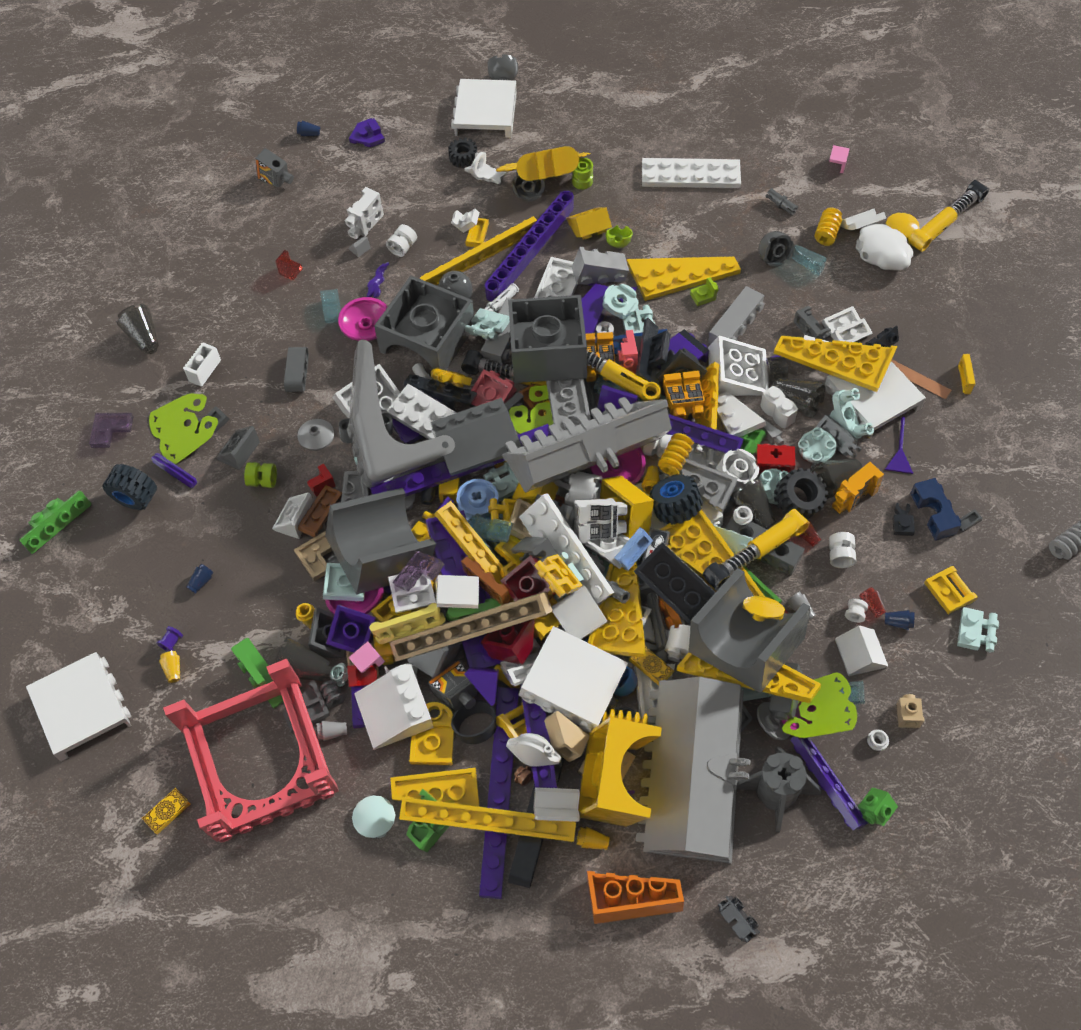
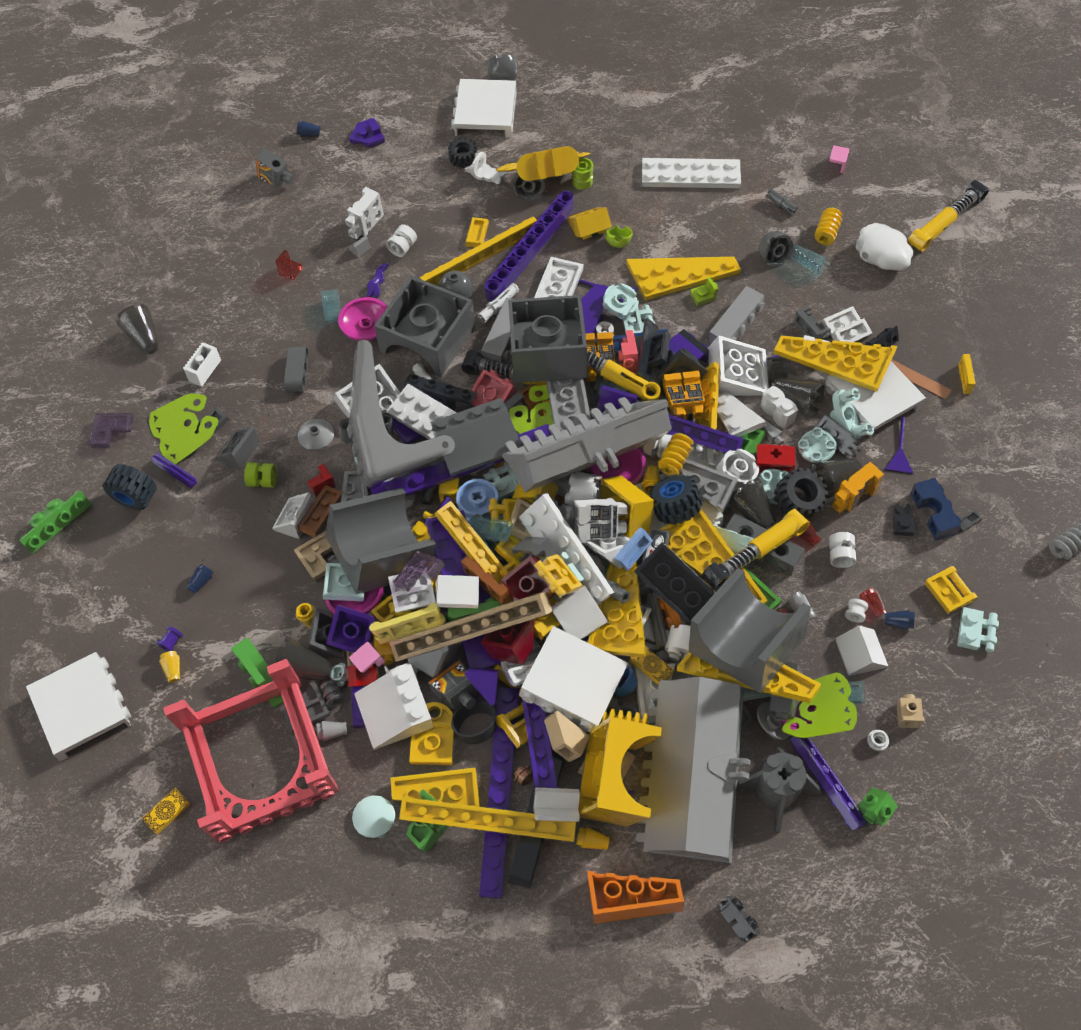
yellow plate [431,369,472,387] -> none
white bracket [451,209,480,233] -> none
light aqua plate [465,308,510,340] -> none
white hat [506,733,561,766] -> none
light grey wedge [572,247,629,285] -> none
white plate [733,506,753,525] -> none
yellow dish [742,596,785,622] -> none
white slope [840,208,886,230] -> none
yellow dish [886,213,920,240] -> none

